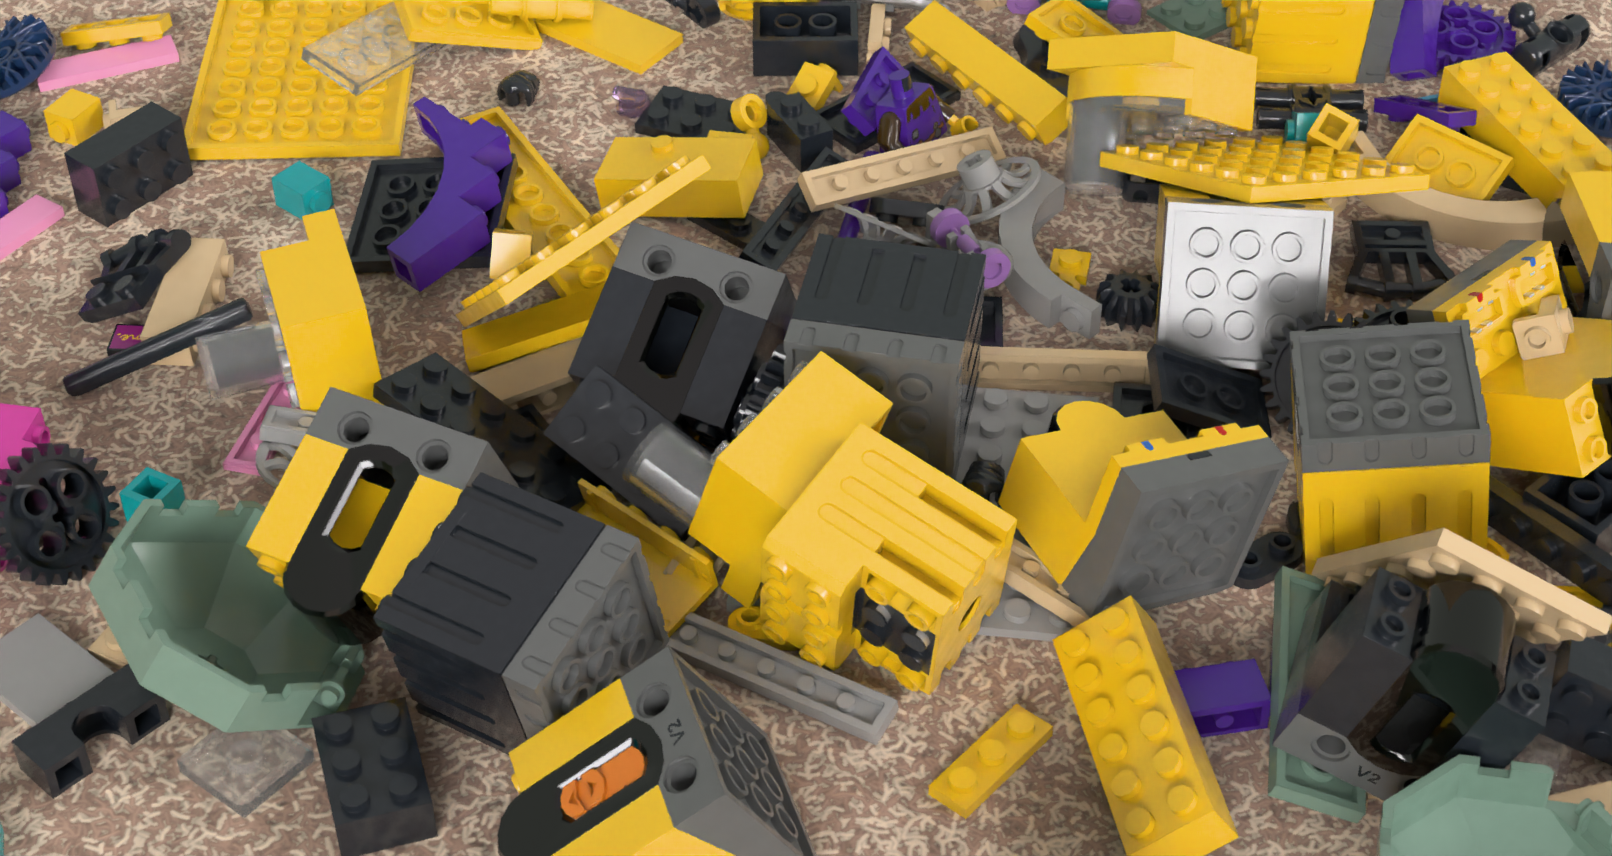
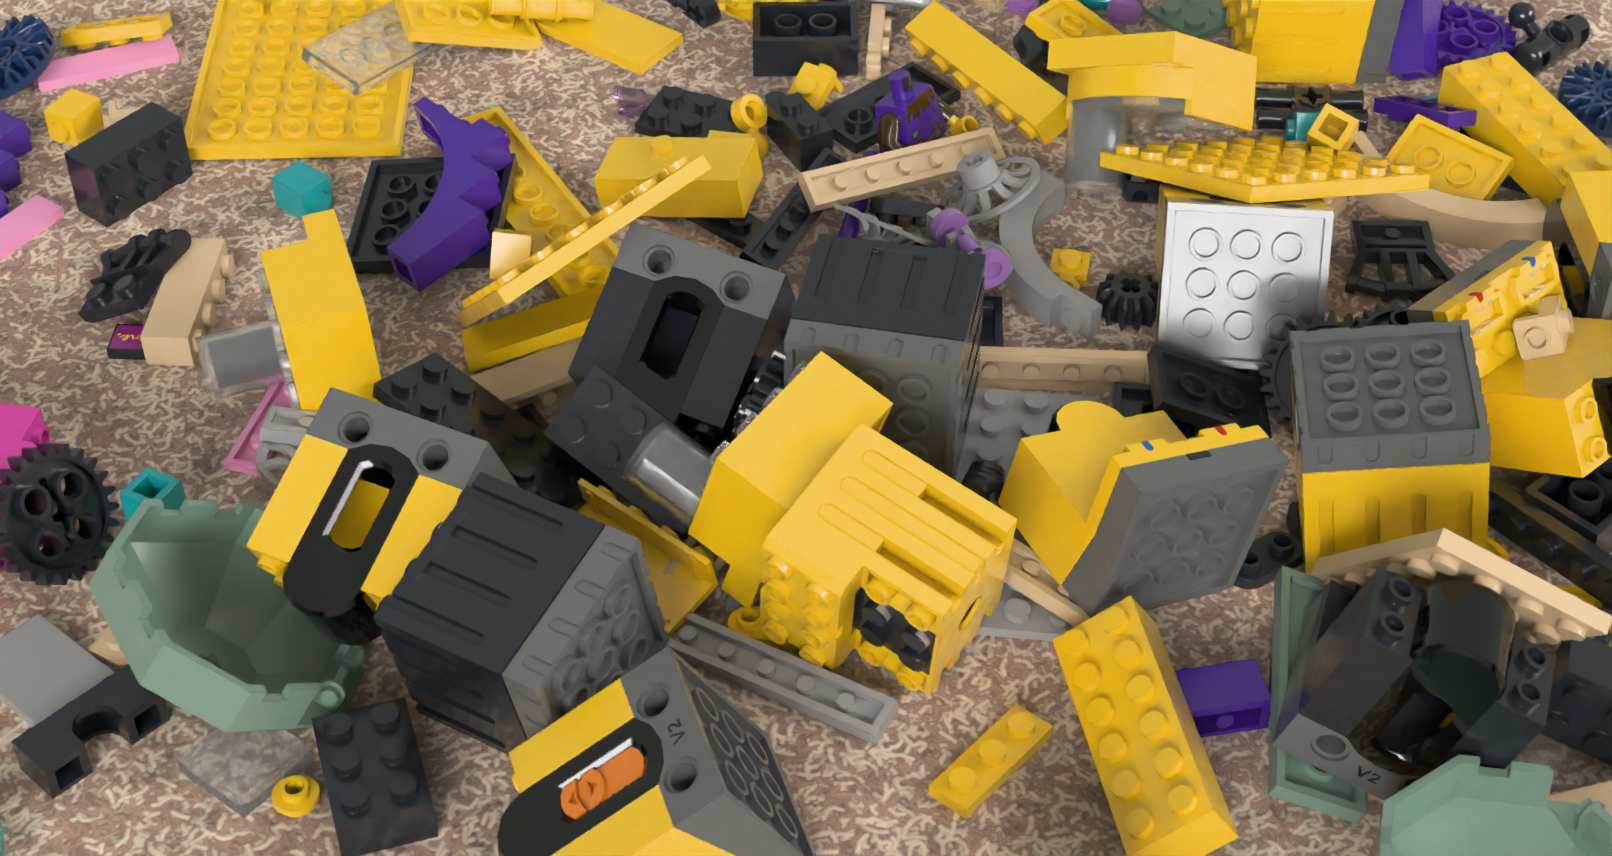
black axle [63,298,253,396] -> none
black arm [497,70,540,107] -> none
dark purple plate [841,46,905,136] -> none
none -> yellow plate [271,774,321,817]

